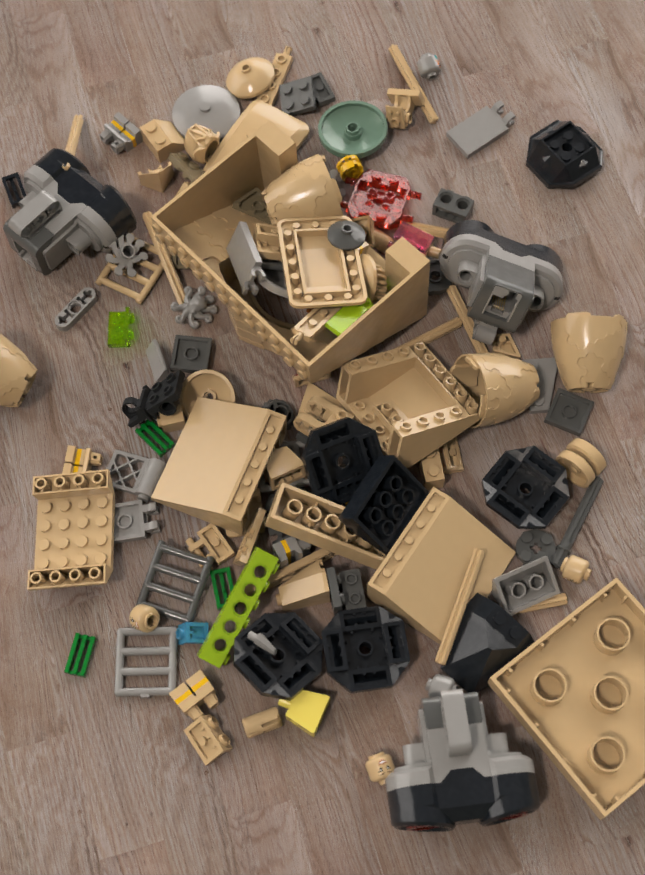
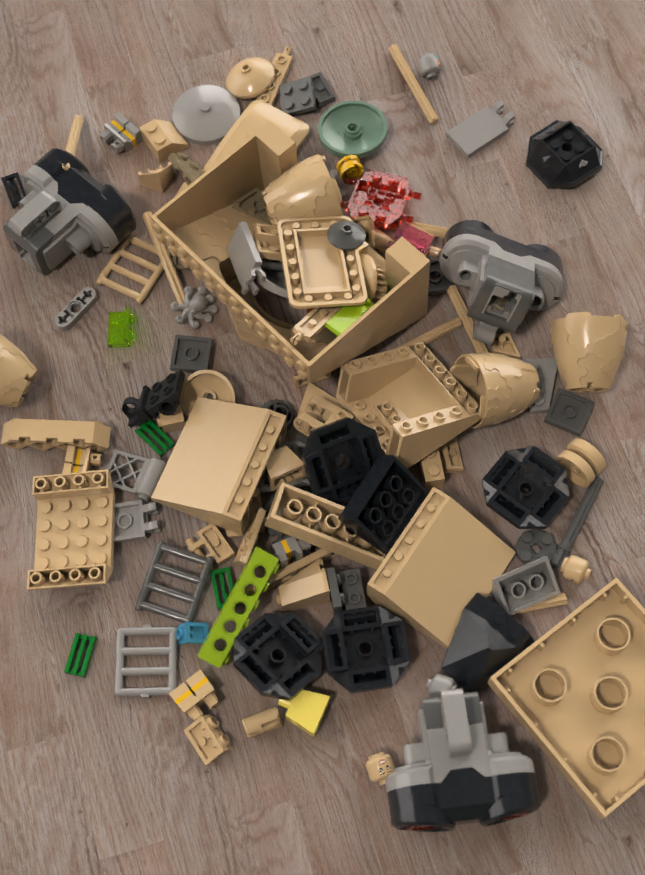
light grey animal [105,233,148,277] -> none
tan head [129,604,160,633] -> none
light grey slope [146,339,169,382] -> none
tan piece [184,123,220,164] -> none
light grey bar [247,631,277,656] -> none
tan tile [385,88,425,129] -> none
dark grey brick [432,188,474,223] -> none
tan axle [435,549,485,665] -> none
none -> tan brick [1,418,111,453]

